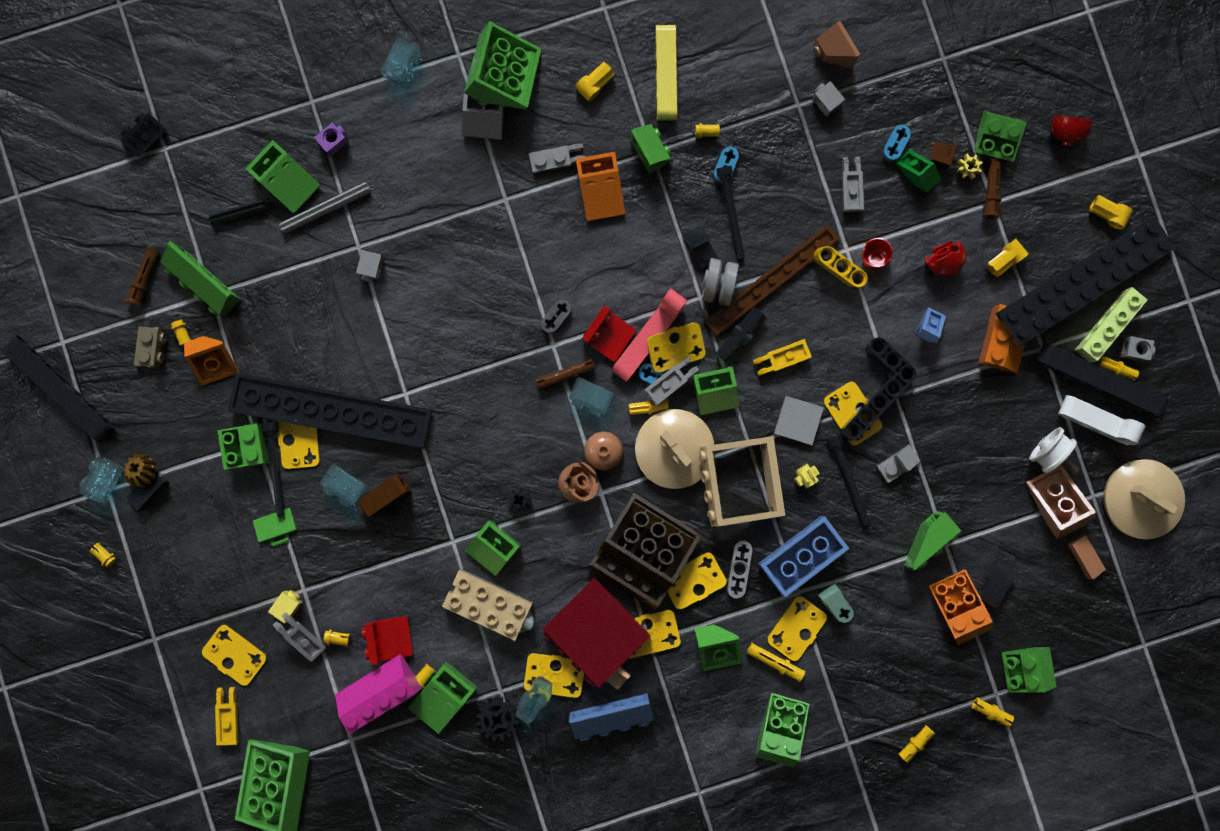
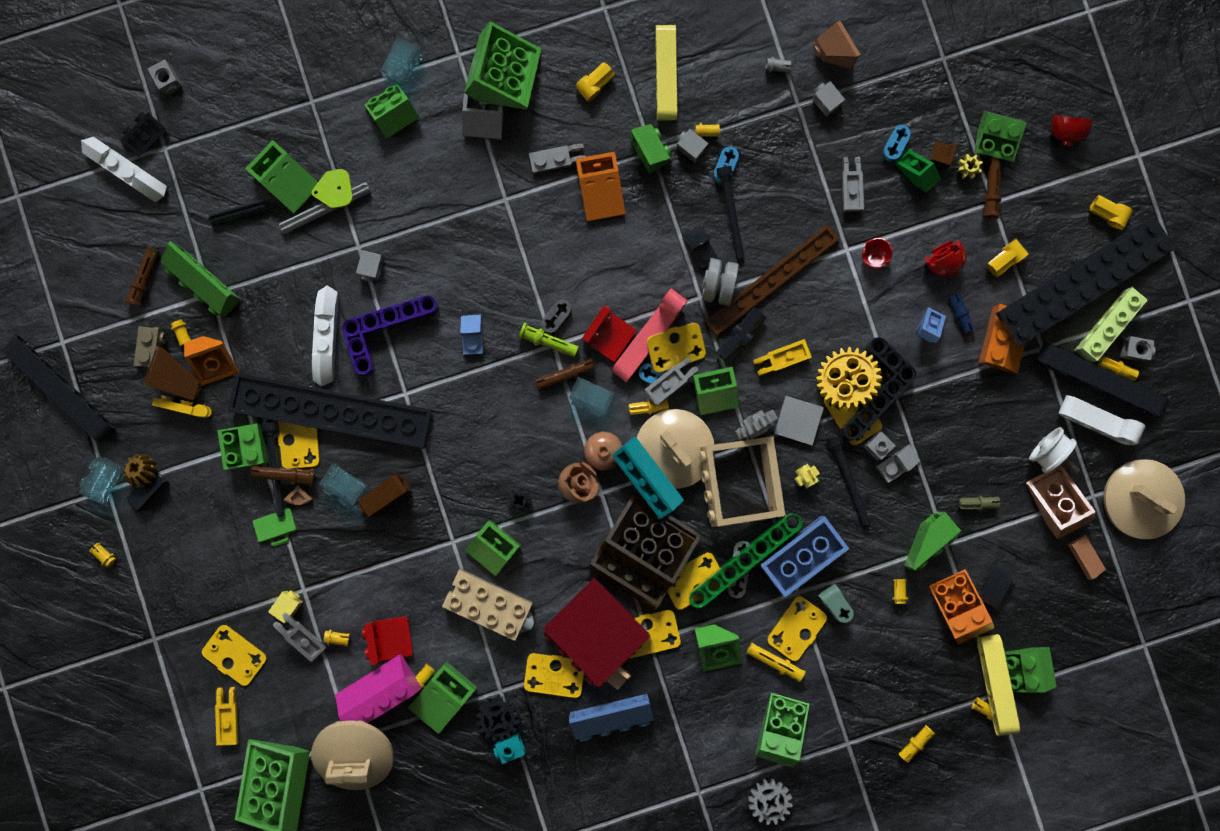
medium lavender brick [314,123,348,157] -> none
clear light blue brick [516,676,553,724] -> none
yellow beam [814,246,868,288] -> none
none -> white brick [81,137,167,202]
none -> reddish brown slope [143,346,201,400]
none -> light grey brick [148,60,182,95]
none -> yellow hinge [152,395,213,418]
none -> reddish brown pin [251,465,314,486]
none -> medium nougat tile [284,485,313,505]
none -> lime piece [311,169,353,209]
none -> tan bracket [311,721,394,790]
none -> white brick [312,286,339,386]
none -> dark purple beam [342,295,439,376]
none -> bright green slope [365,84,420,138]
none -> medium blue slope [460,315,484,355]
none -> teal brick [493,732,526,764]
none -> lime pin [518,322,579,358]
none -> teal brick [612,436,684,519]
none -> light grey brick [676,129,708,163]
none -> green beam [688,513,802,608]
none -> light grey gear [735,410,778,439]
none -> light grey gear [748,779,793,825]
none -> light grey pin [765,57,791,73]
none -> yellow gear [816,347,882,411]
none -> light grey brick [863,432,895,460]
none -> yellow pin [892,579,908,604]
none -> dark blue pin [948,293,976,334]
none -> olive axle [959,496,1000,511]
none -> light yellow beam [977,634,1020,736]

